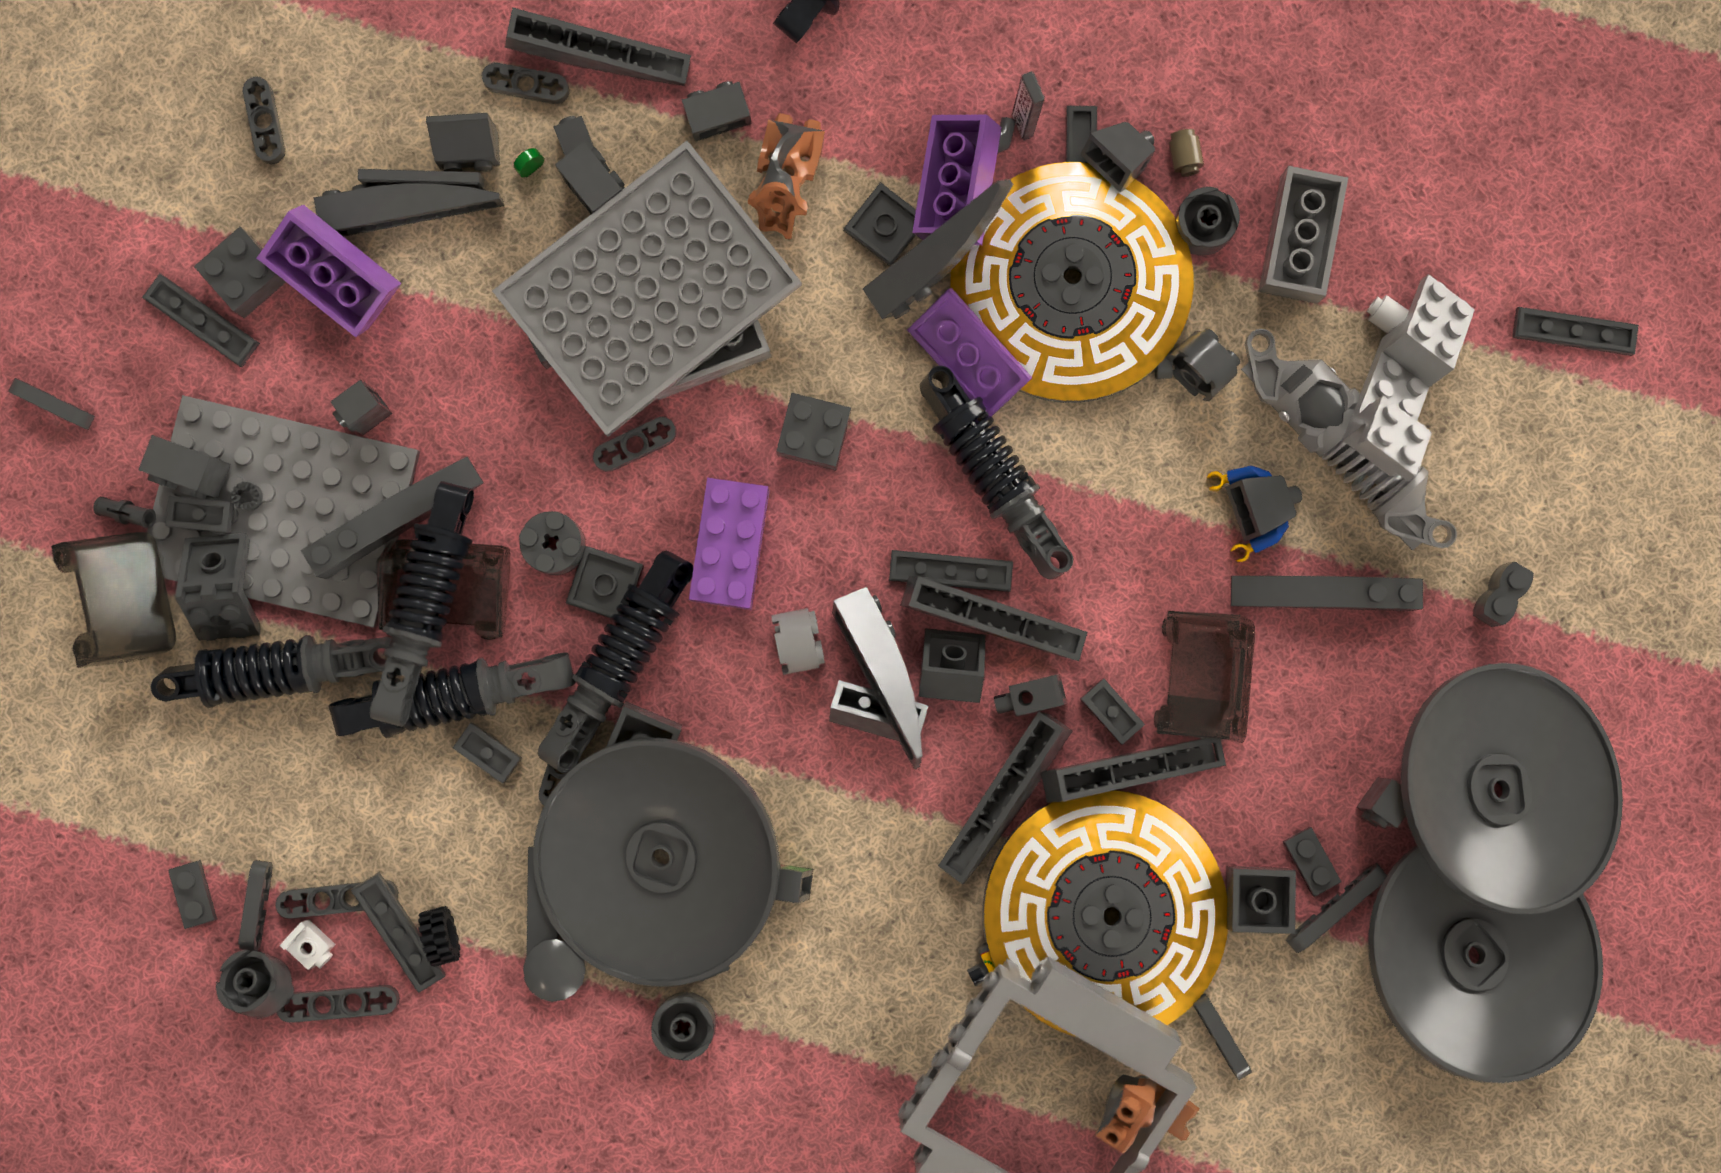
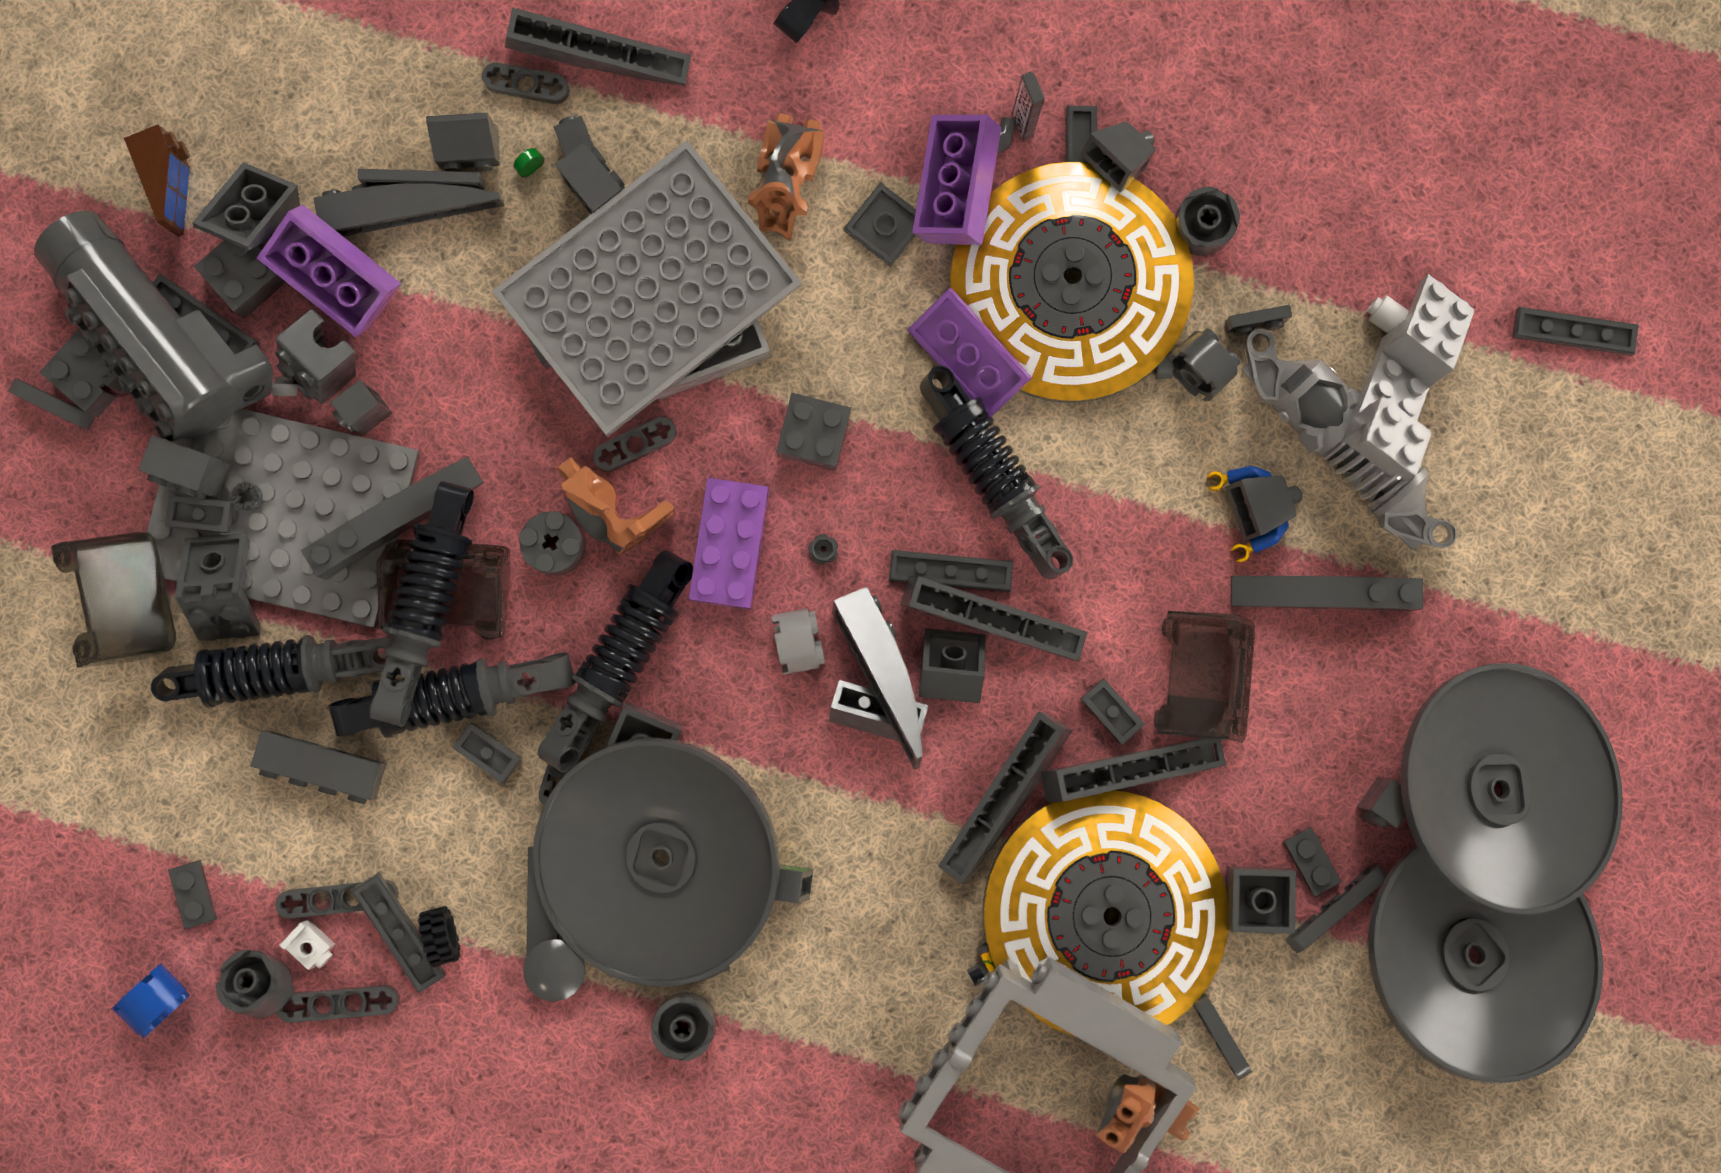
dark grey pin [93,497,156,528] -> none
dark grey beam [238,860,273,951] -> none
dark grey beam [242,77,285,164] -> none
dark grey tile [566,546,644,618] -> none
dark grey brick [682,81,752,142] -> none
dark grey slope [863,179,1013,319] -> none
dark grey torso [994,674,1067,716] -> none
dark tan brick [1169,129,1204,177] -> none
light grey brick [1258,166,1348,304] -> none
dark grey brick [1473,561,1534,627] -> none
none -> dark grey piece [34,211,273,442]
none -> dark grey piece [40,329,122,417]
none -> blue brick [111,963,190,1039]
none -> reddish brown slope [124,124,190,237]
none -> dark grey slope [192,162,300,251]
none -> dark grey brick [250,730,387,804]
none -> light grey plate [272,376,300,396]
none -> dark grey piece [275,310,356,404]
none -> nougat hips [556,457,675,555]
none -> dark grey plate [808,534,838,564]
none -> dark grey plate [1225,304,1292,336]

